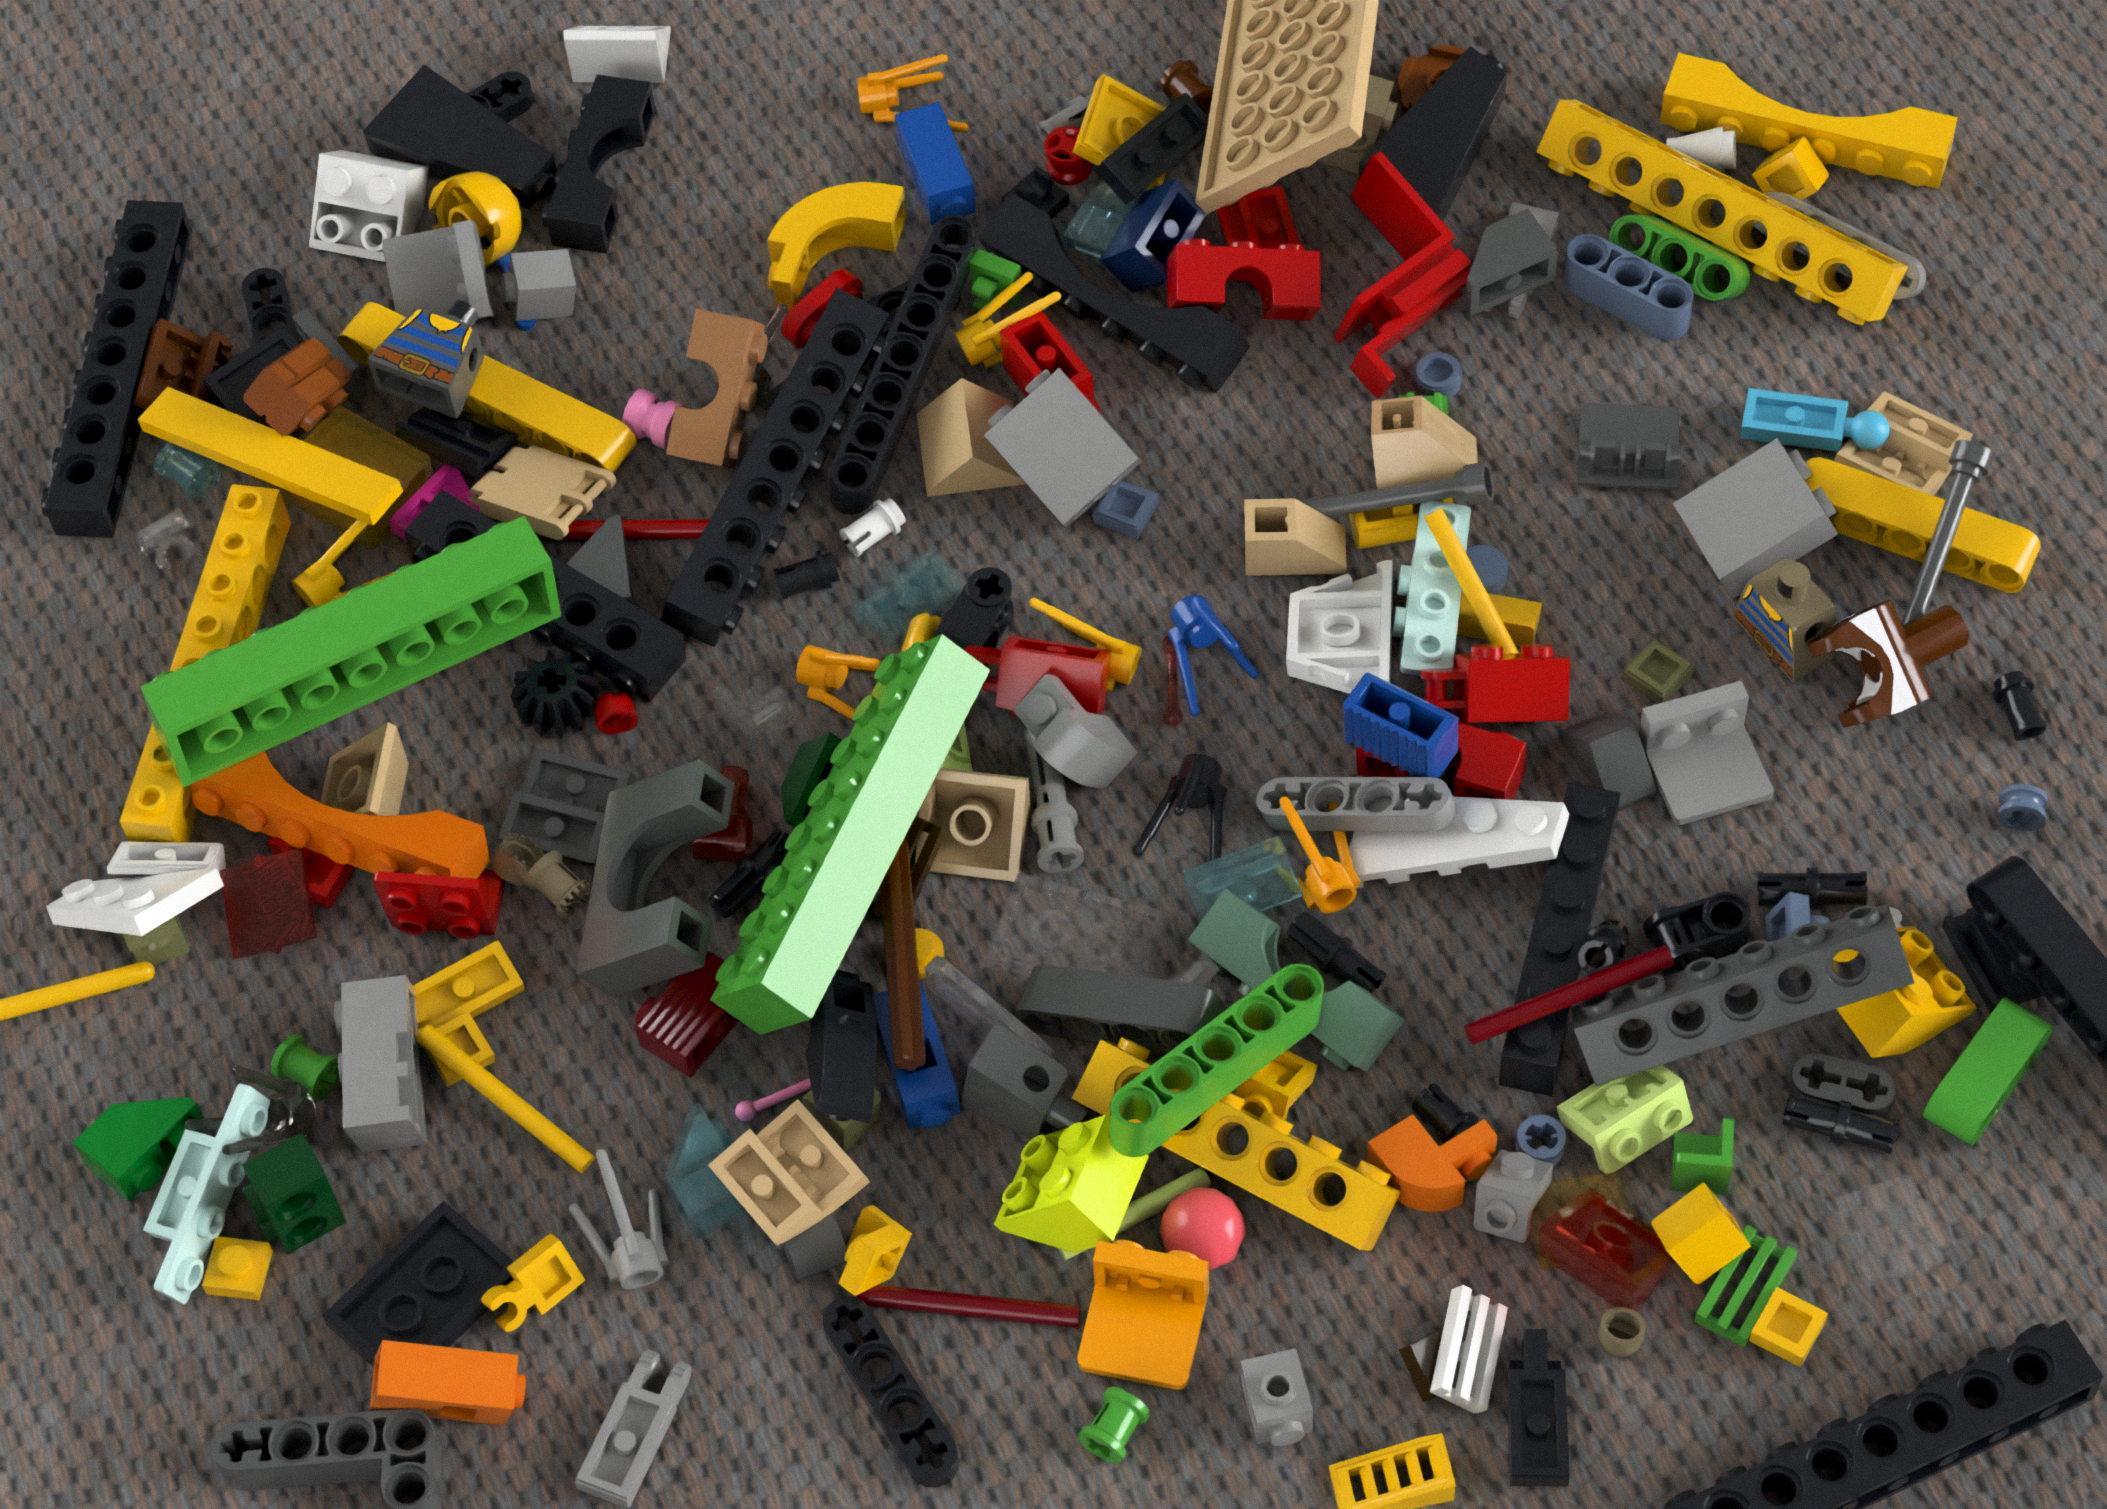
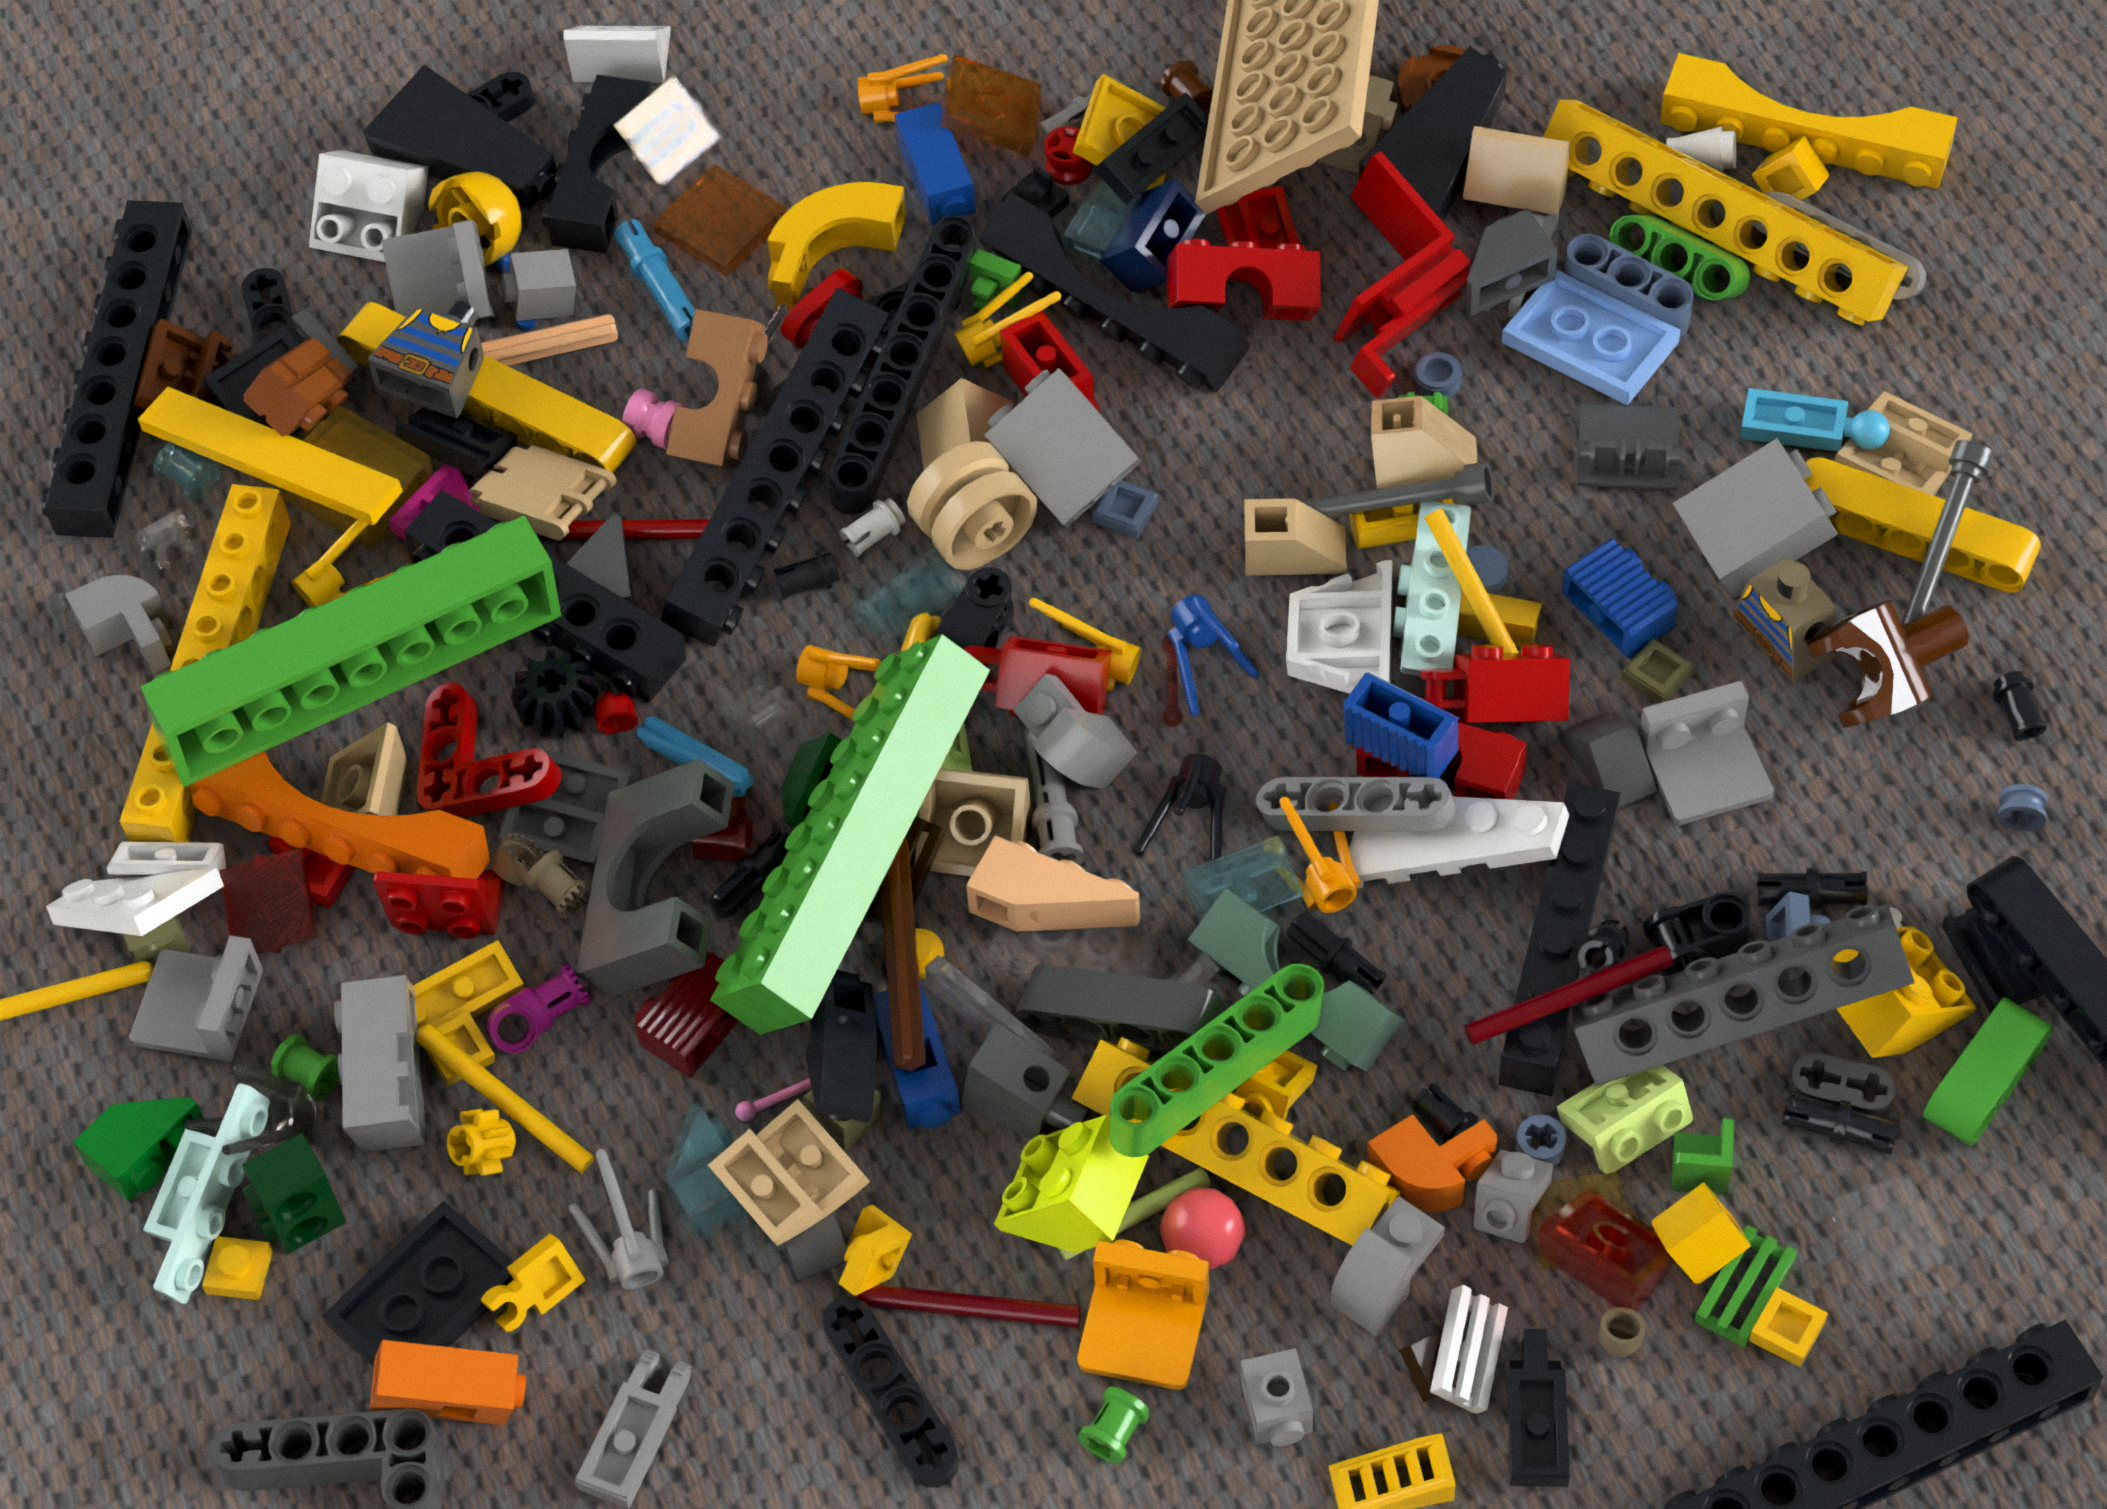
none -> light grey brick [65,575,172,674]
none -> light grey bracket [129,935,263,1062]
none -> red beam [417,682,562,818]
none -> yellow gear [447,1108,516,1176]
none -> light nougat axle [481,314,618,366]
none -> magenta connector [486,963,592,1053]
none -> clear piece [614,75,720,187]
none -> dark azure pin [614,219,695,341]
none -> dark azure axle [637,716,754,797]
none -> clear orange tile [653,164,787,277]
none -> tan wheel [907,441,1037,570]
none -> clear orange tile [940,54,1042,156]
none -> light nougat slope [966,836,1140,932]
none -> light grey brick [1330,1196,1445,1336]
none -> tan slope [1463,126,1569,215]
none -> light blue plate [1502,269,1680,406]
none -> blue brick [1561,538,1678,659]

